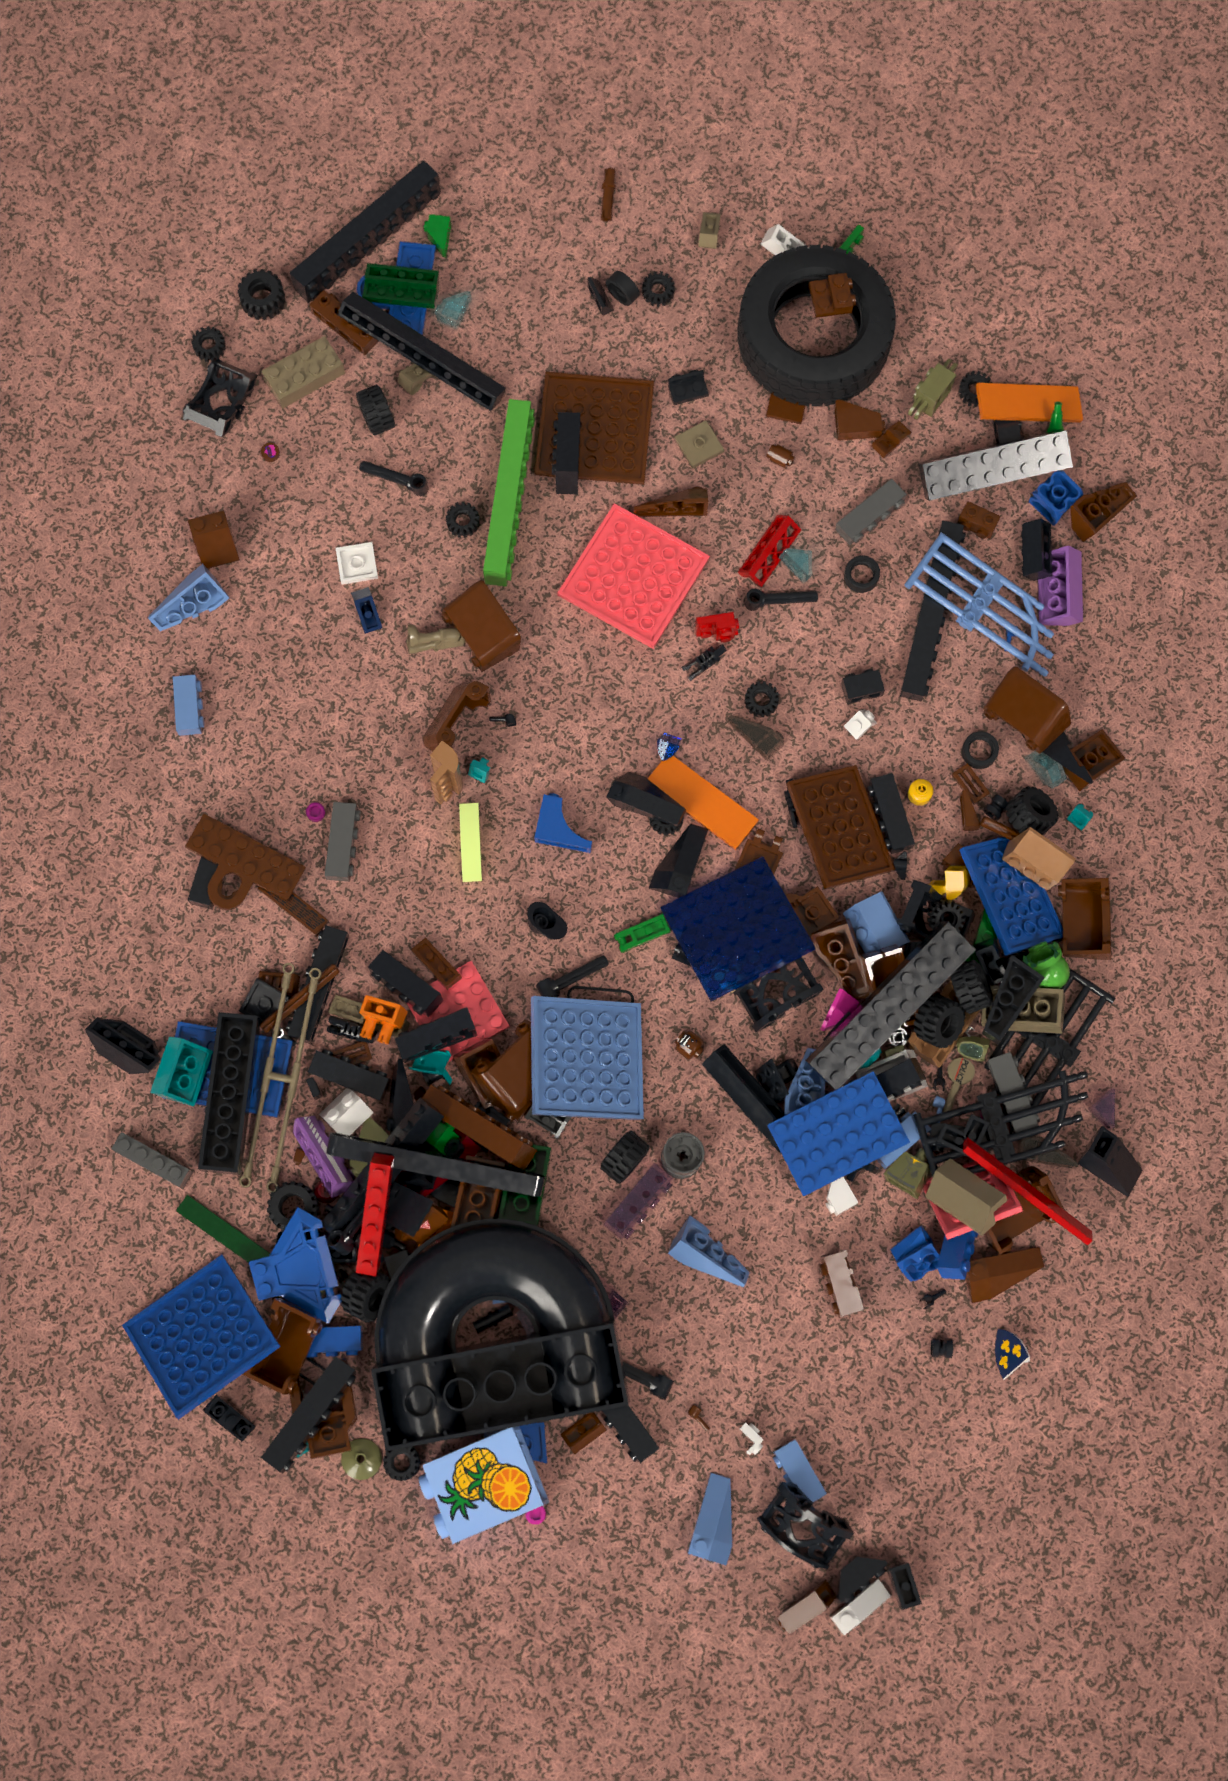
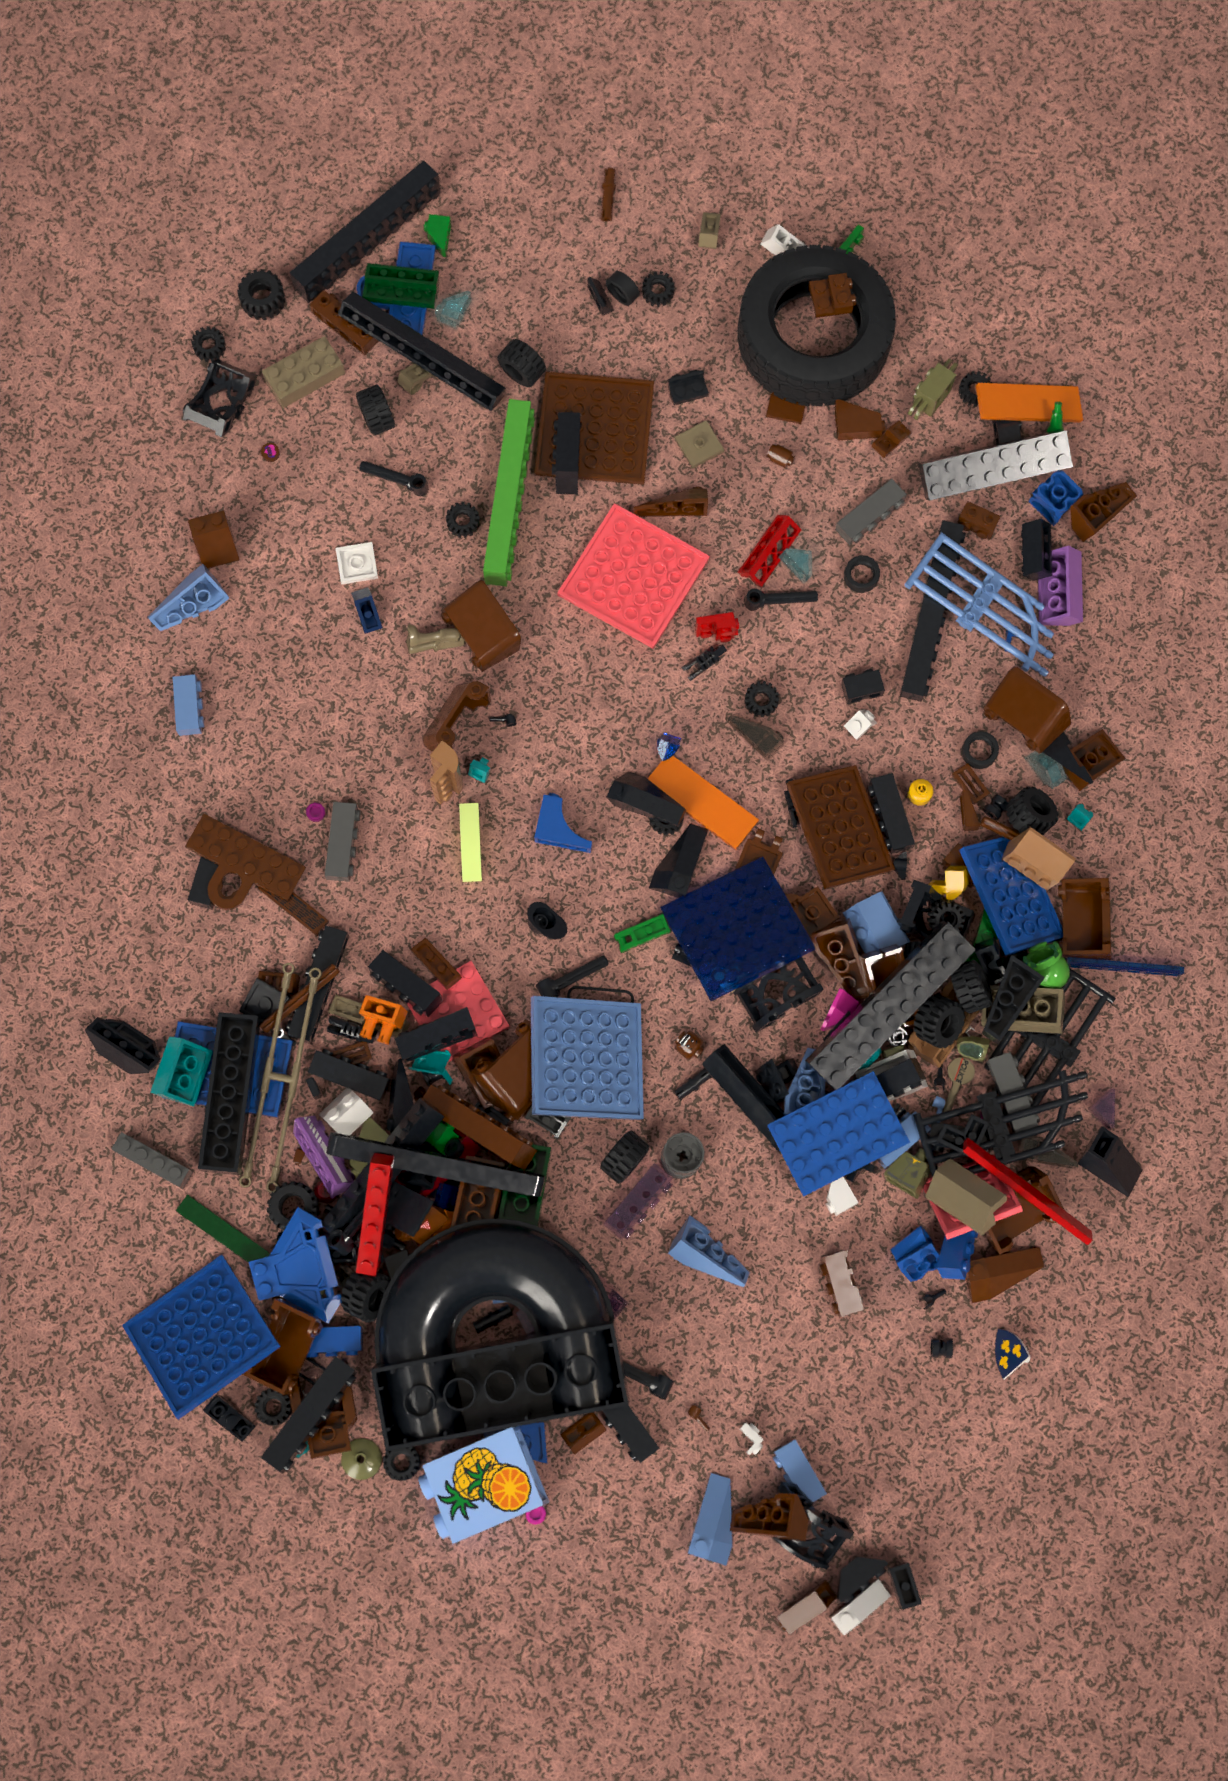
none -> black tyre [254,1388,292,1426]
none -> clear blue tile [432,1182,459,1211]
none -> black tyre [497,339,546,388]
none -> black pin [673,1068,712,1101]
none -> reddish brown wedge [730,1493,809,1541]
none -> clear blue tile [1065,957,1184,977]

